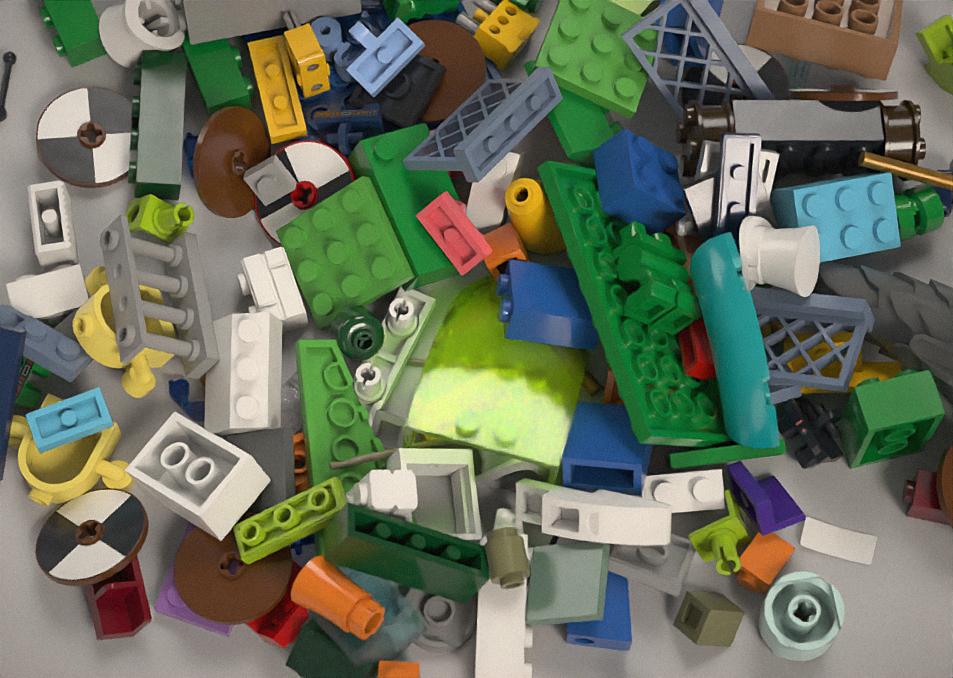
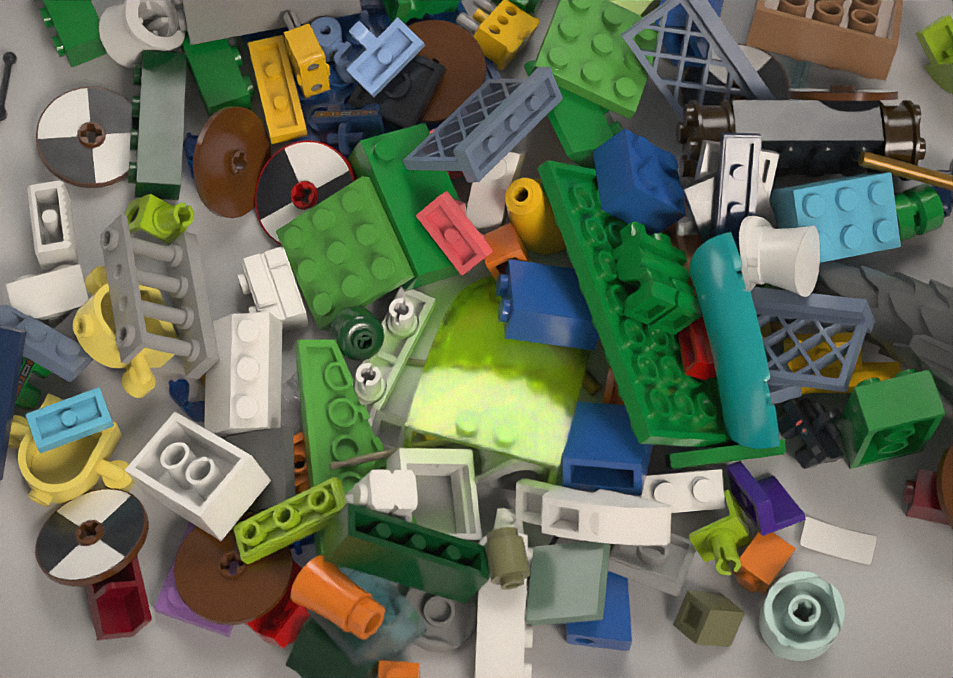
light grey plate [243,155,297,206] -> none

